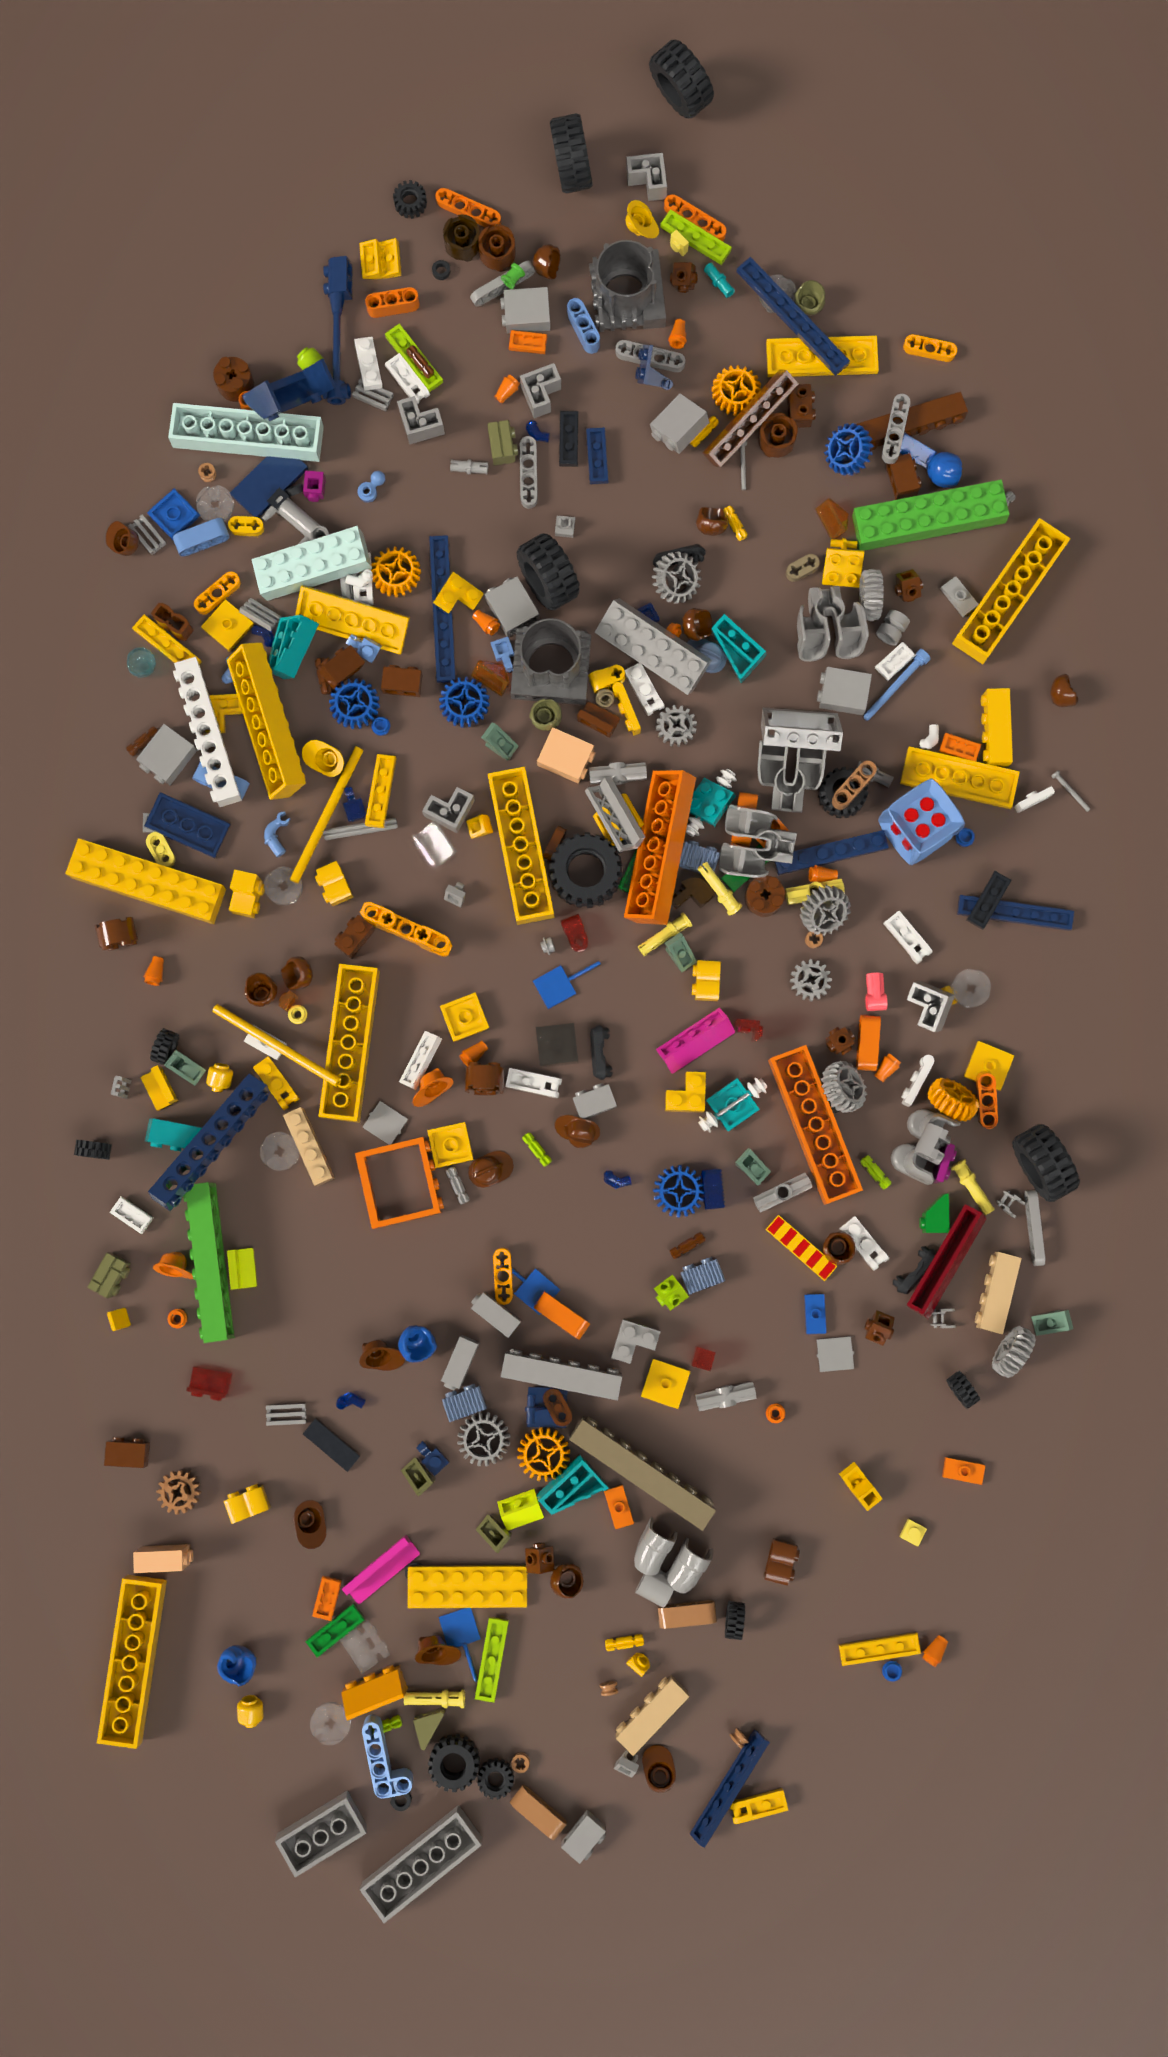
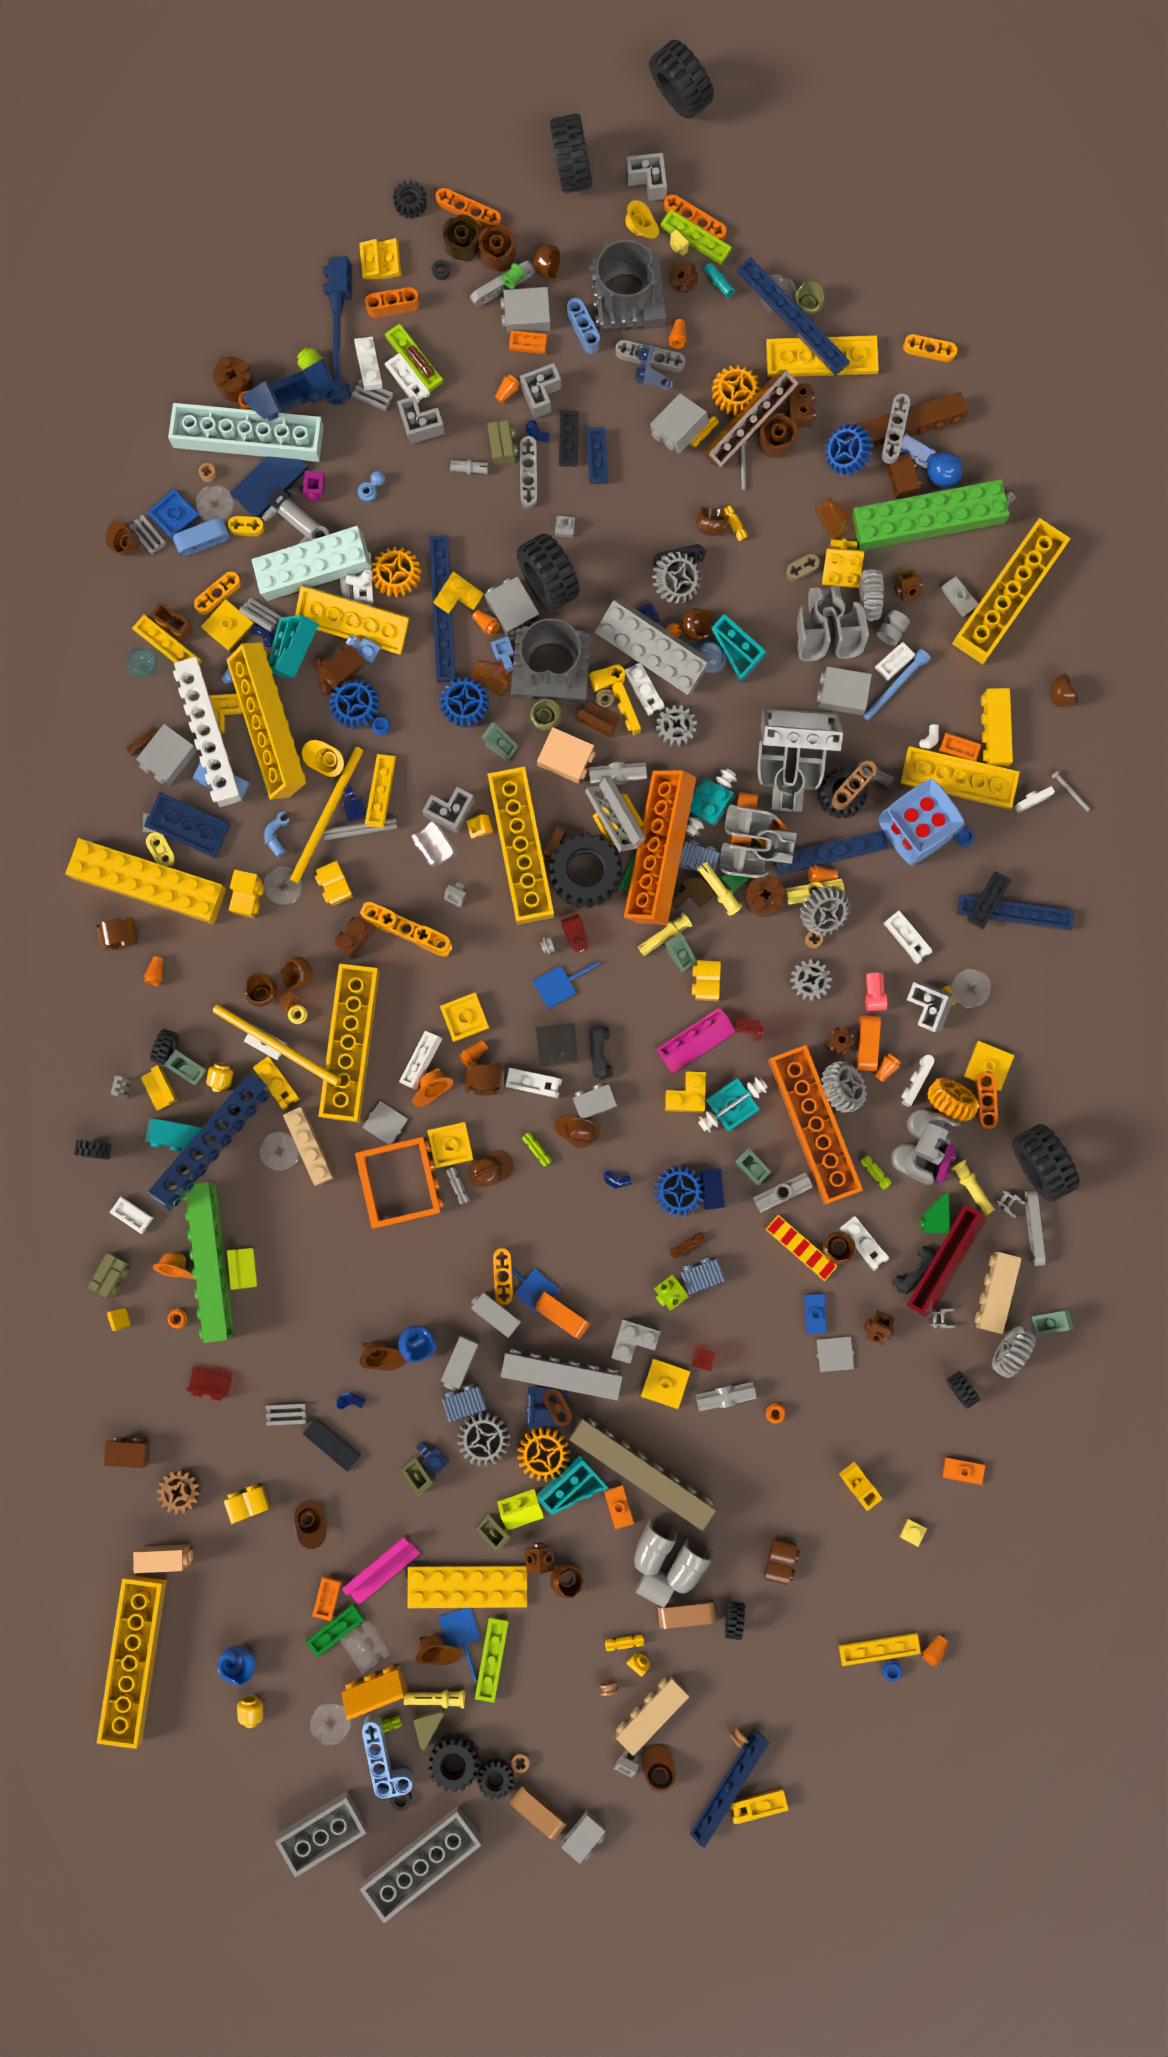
reddish brown brick [381,665,423,697] -> none

